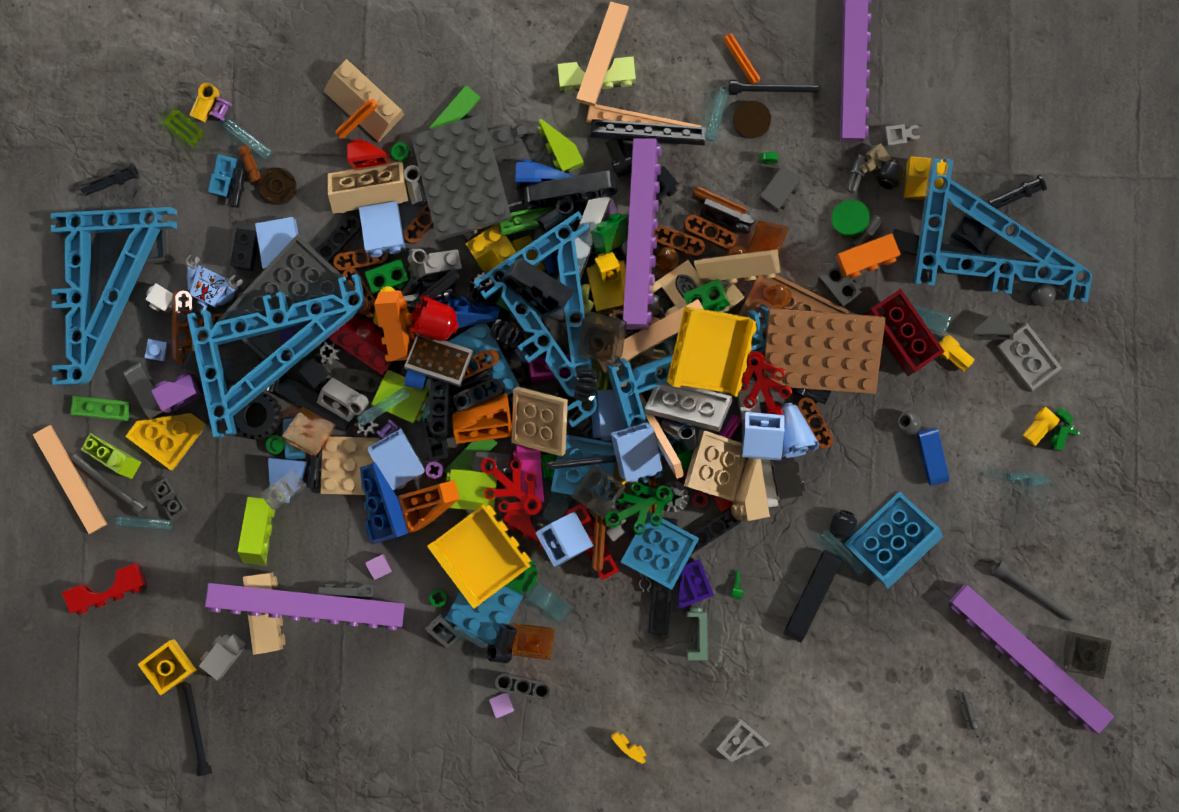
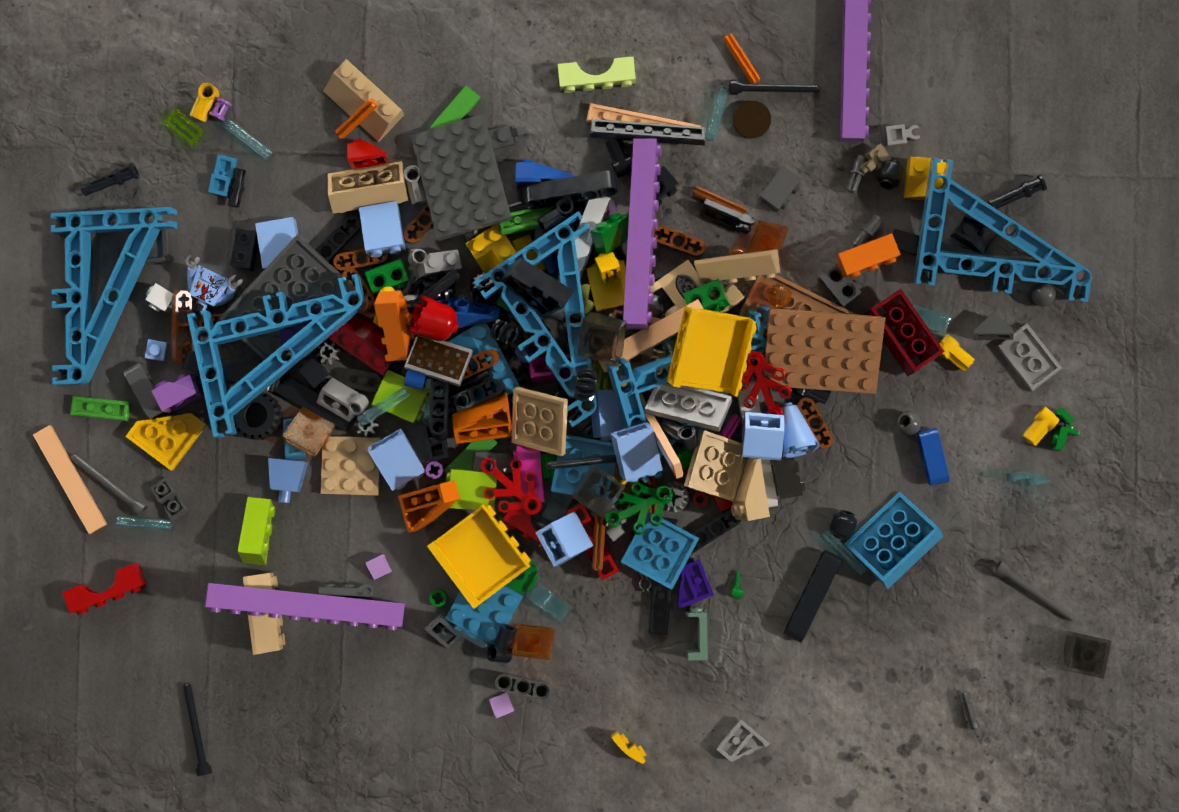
lime slope [81,433,142,479] -> none
yellow slope [138,639,197,696] -> none
light grey hinge [199,634,246,680] -> none
dark orange axle [239,145,261,182] -> none
dark brown tile [258,167,297,205] -> none
clear brick [261,470,307,509] -> none
green tile [266,435,285,454] -> none
black pin [305,449,322,489] -> none
blue wedge [360,463,408,545] -> none
medium lavender bush [376,418,400,439] -> none
green tile [390,142,410,162] -> none
lime slope [537,119,584,173] -> none
light nougat tile [576,2,629,107] -> none
clear orange piece [655,247,679,271] -> none
dark orange beam [684,215,736,250] -> none
green tile [759,152,778,165] -> none
green tile [831,200,870,237] -> none
medium lavender brick [949,585,1114,734] -> none

